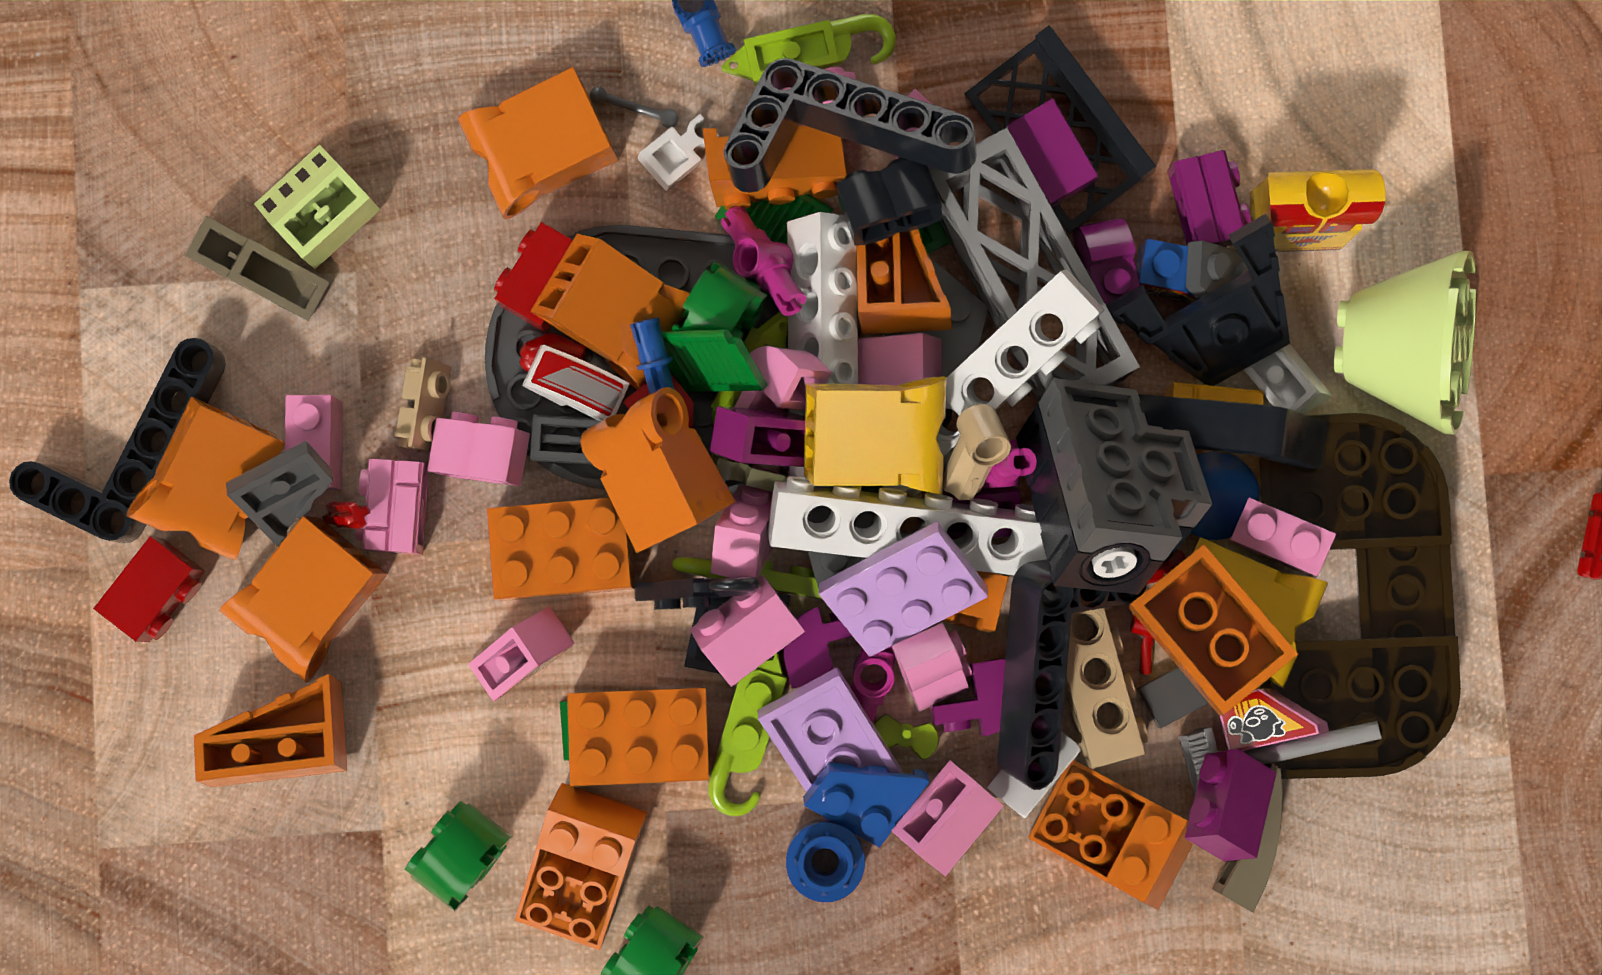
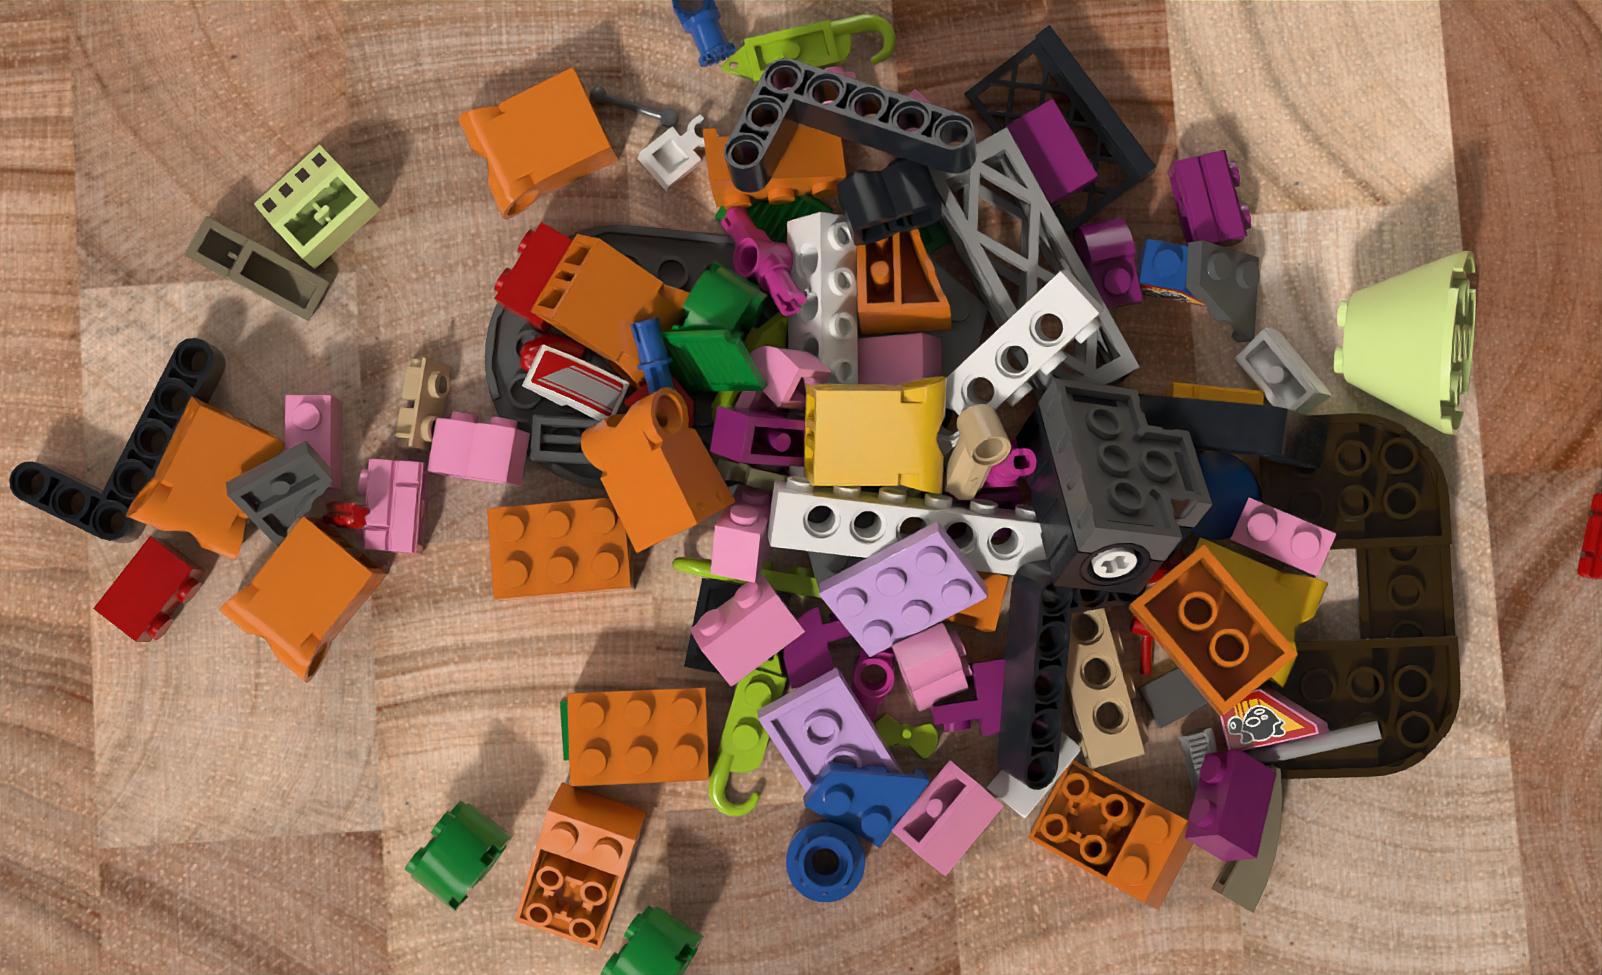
orange wedge [194,674,347,787] -> none
bright pink slope [468,606,575,701] -> none
black plate [634,576,759,610] -> none
black wing [1107,214,1291,386] -> none
yellow piece [1249,169,1386,252] -> none

